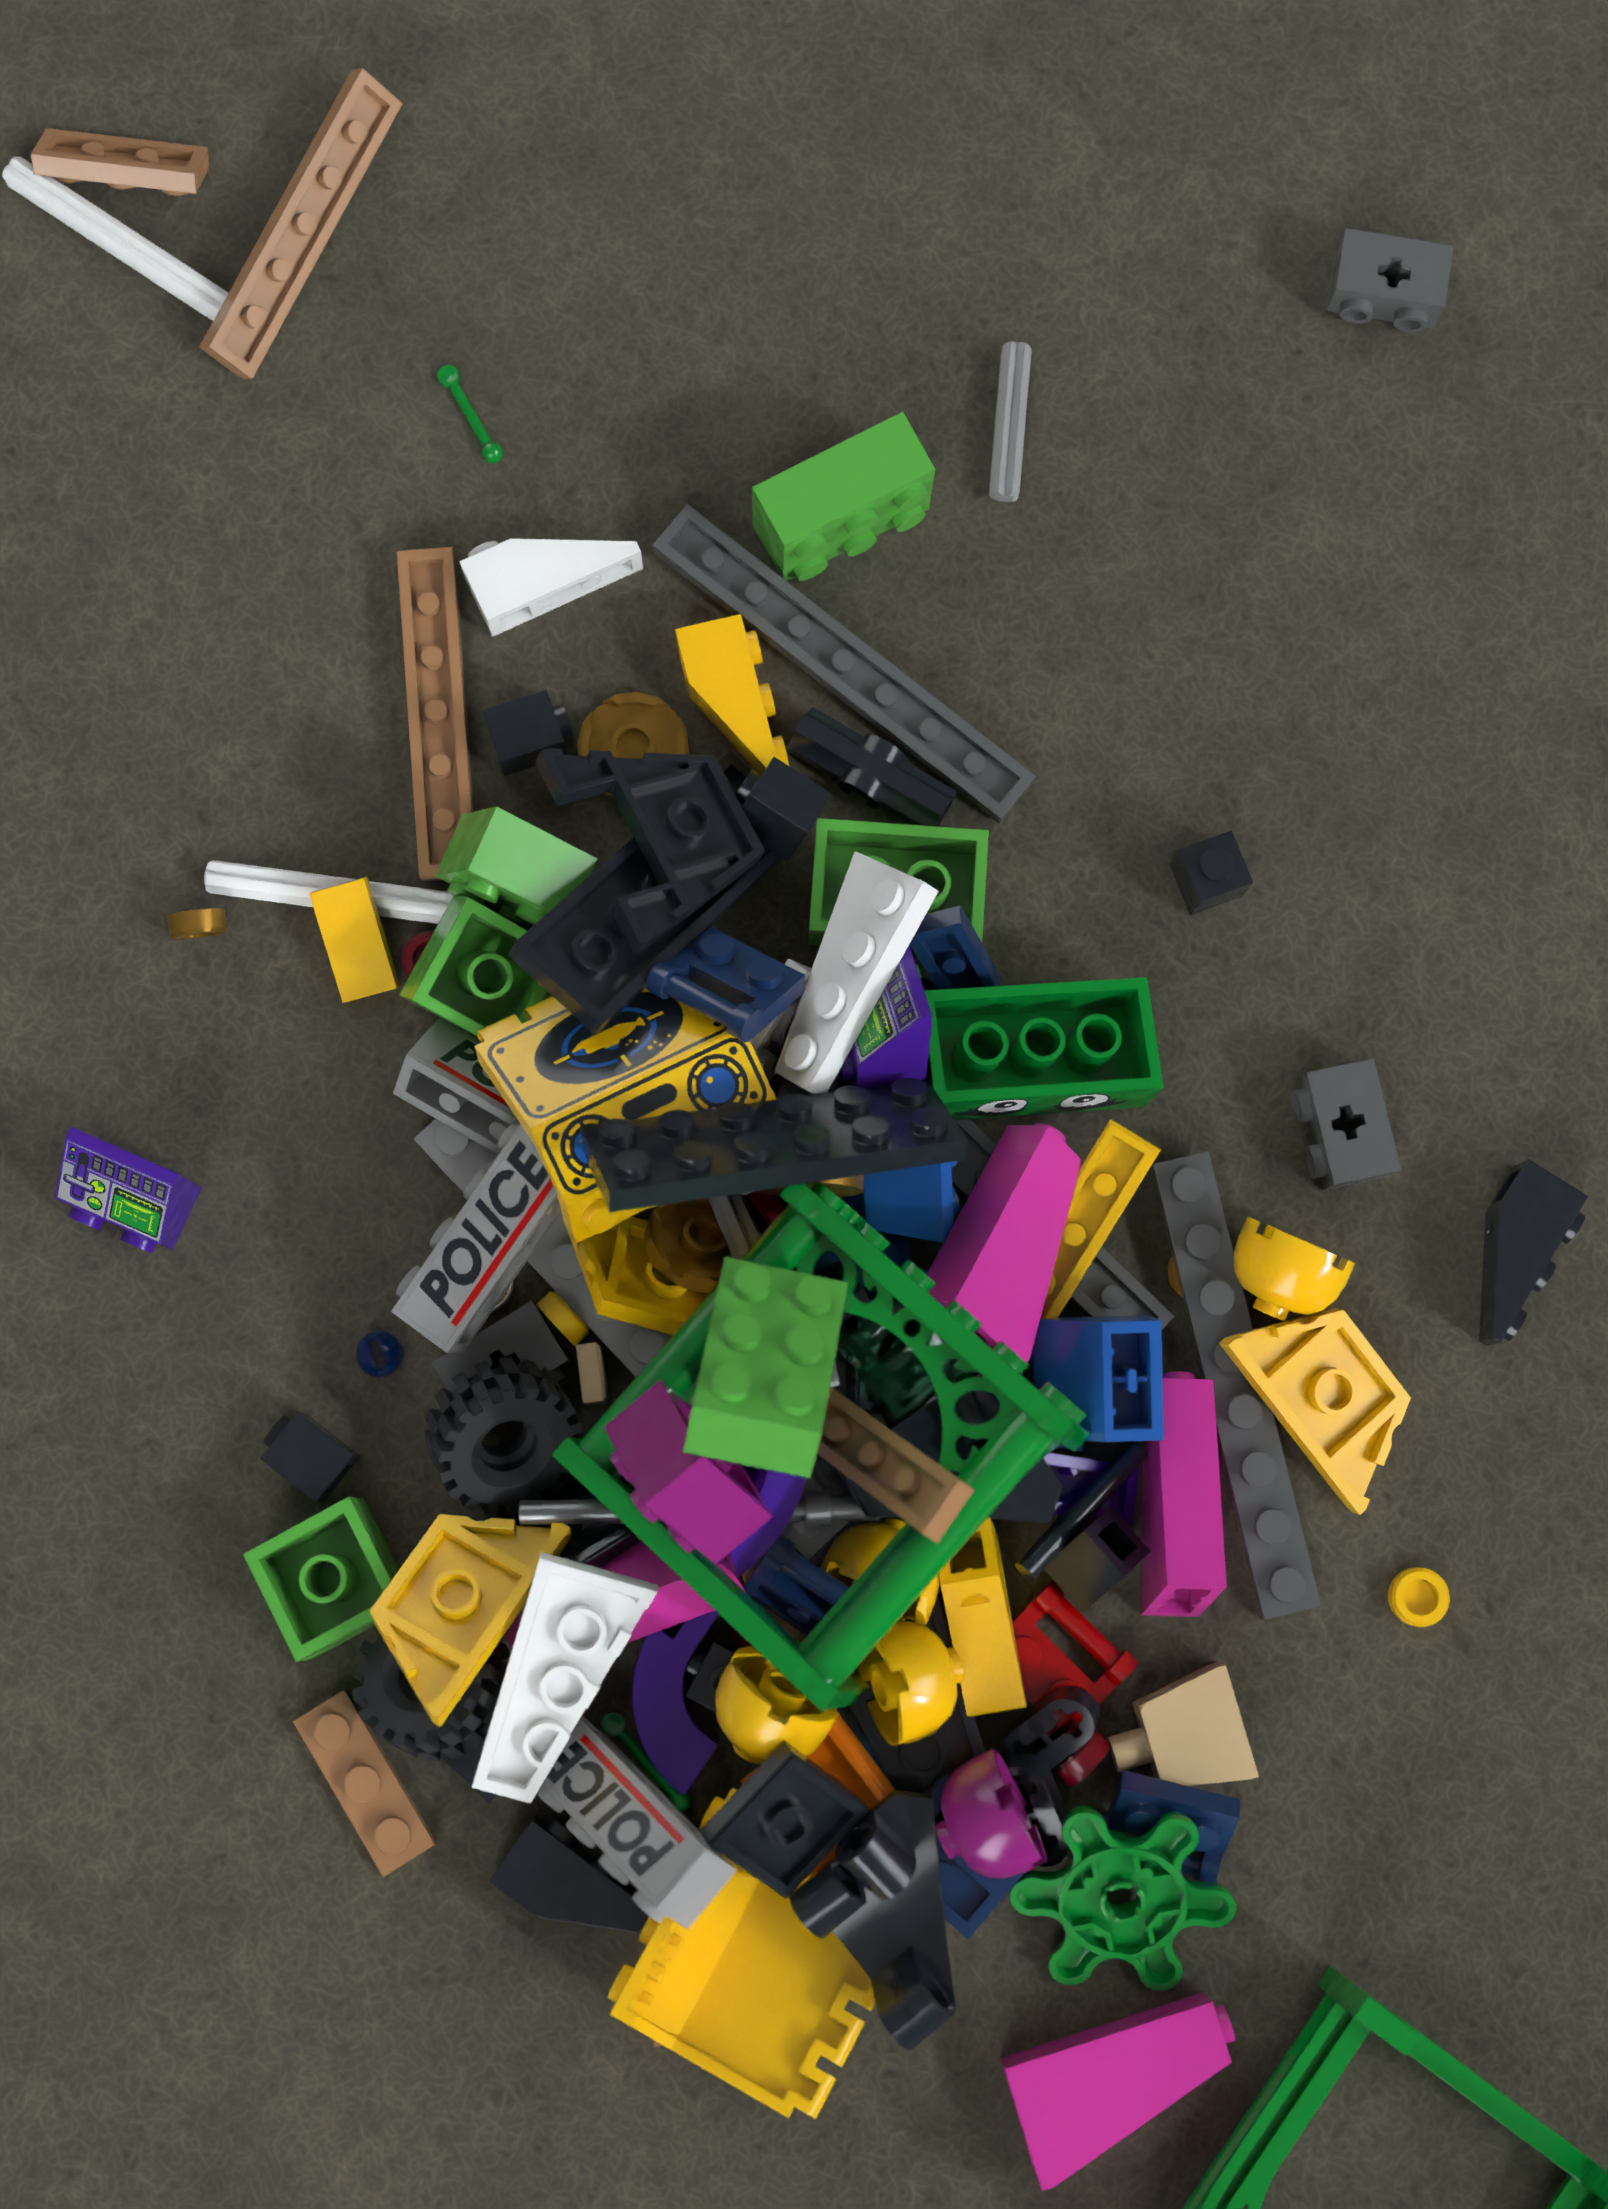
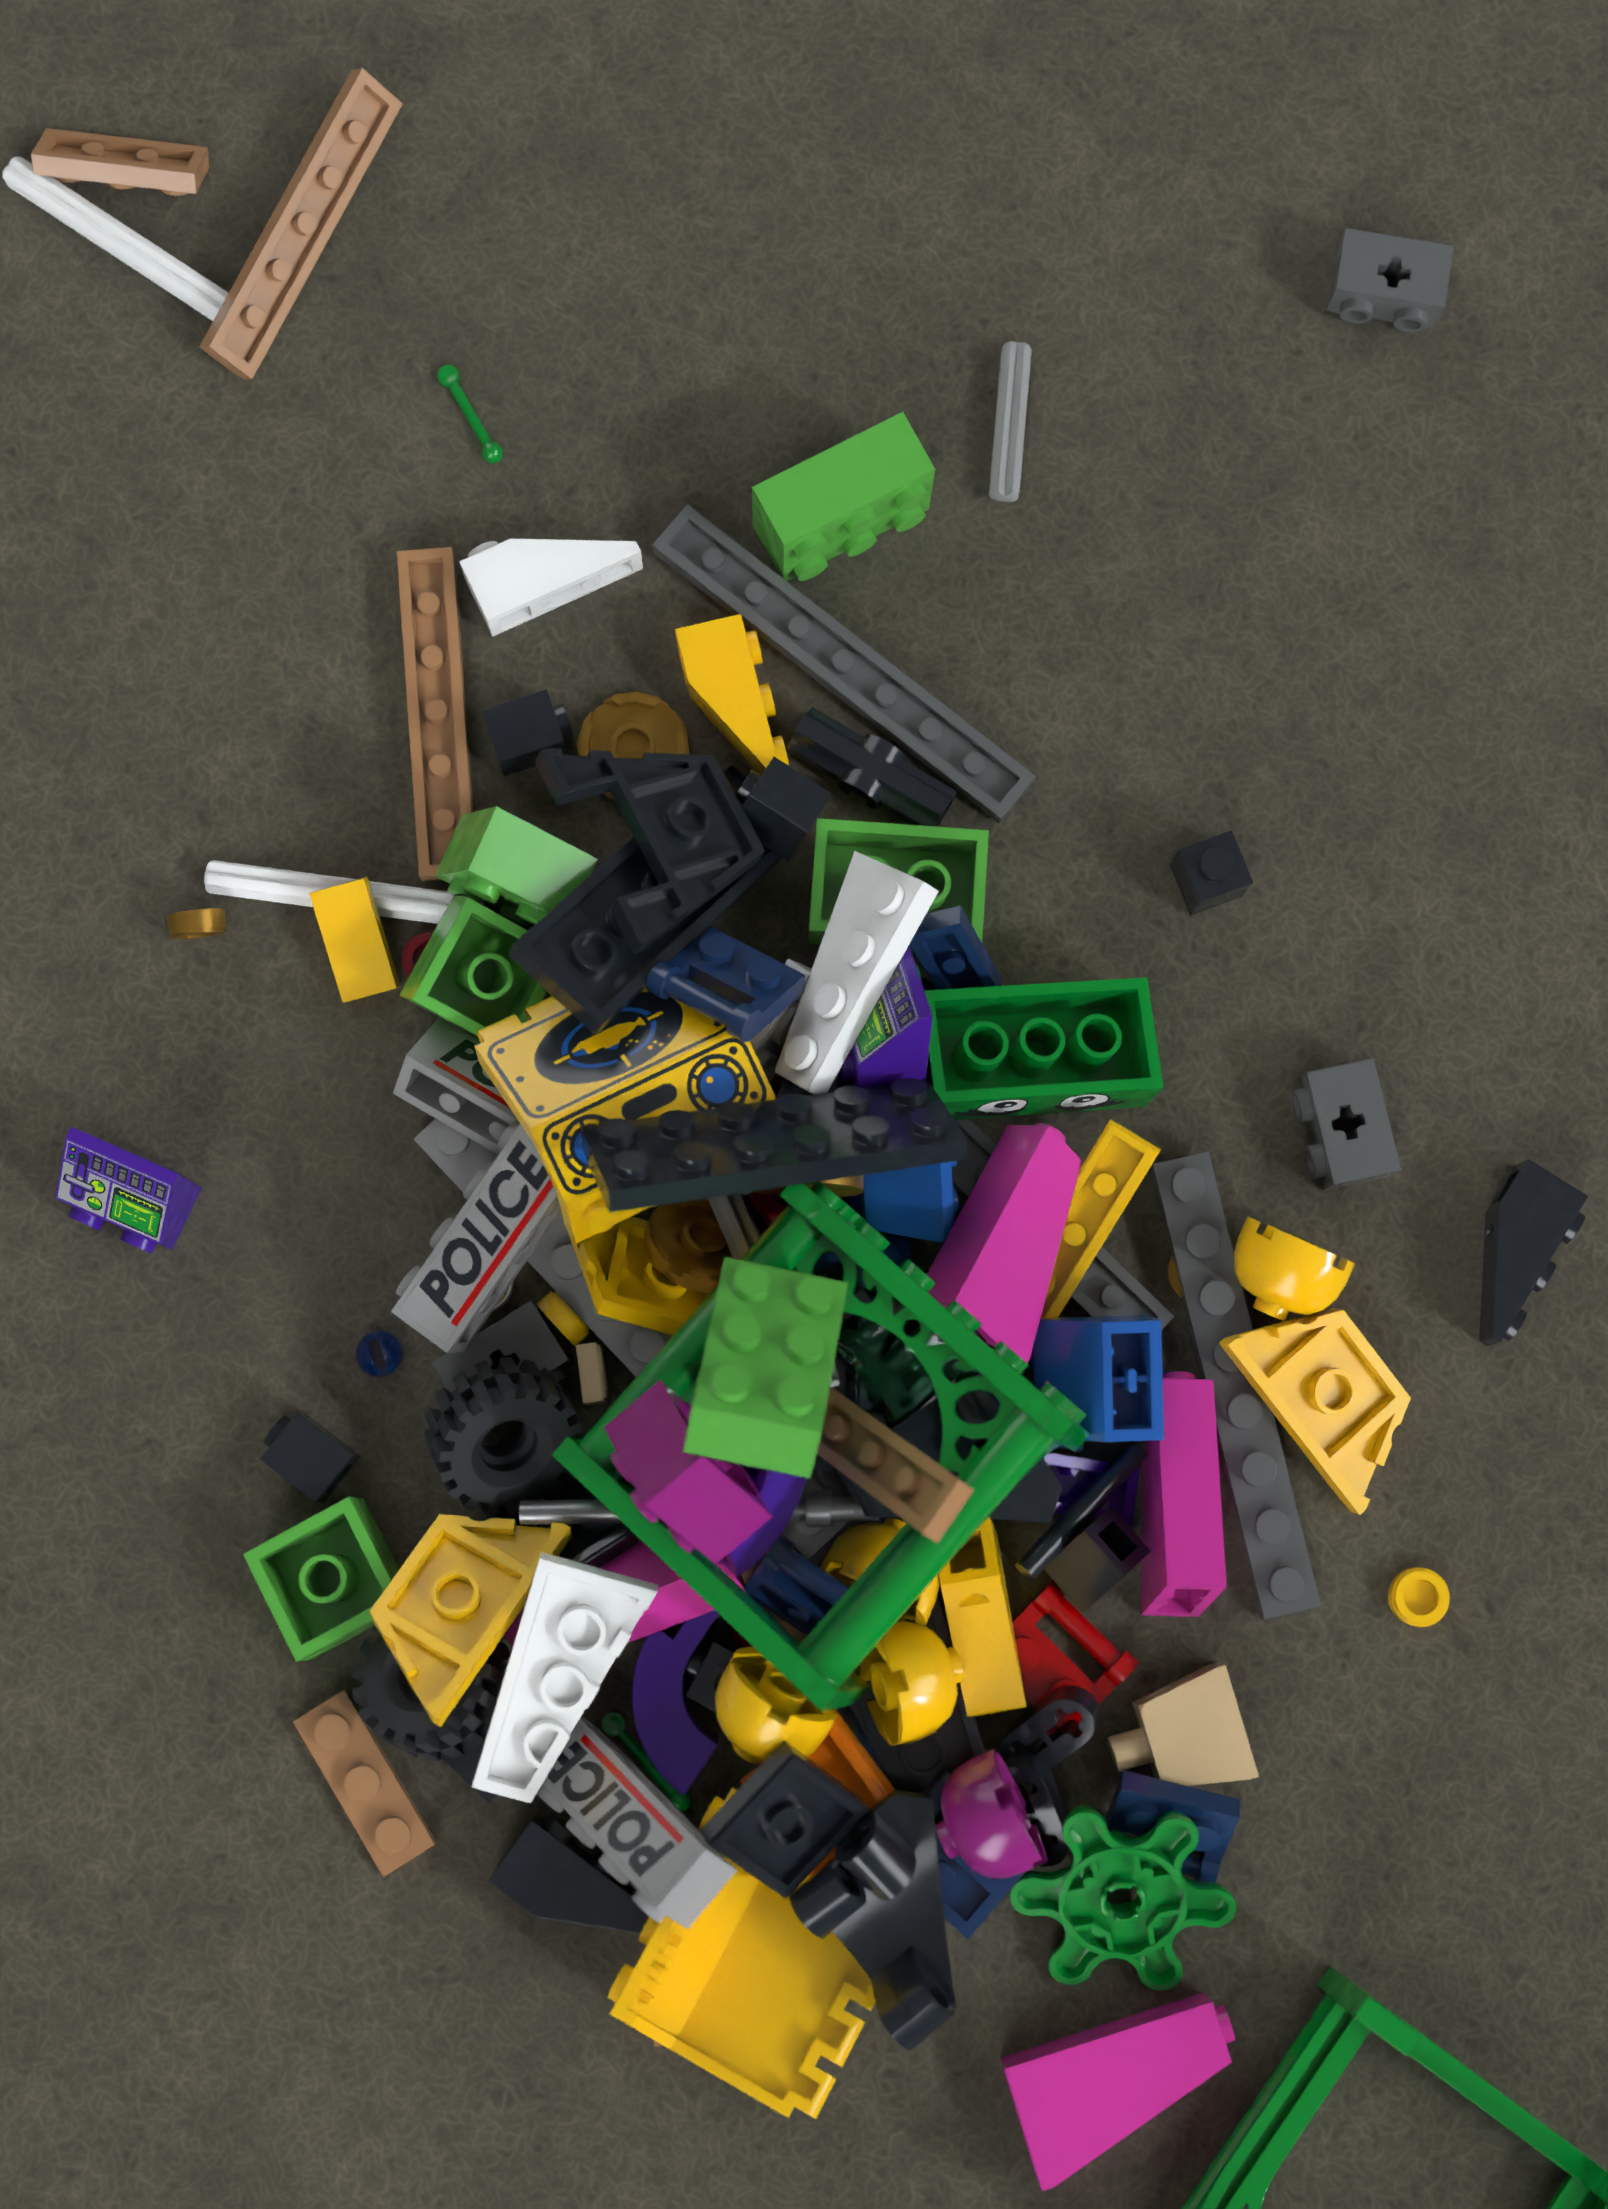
dark red tile [1054,1729,1110,1787] -> none

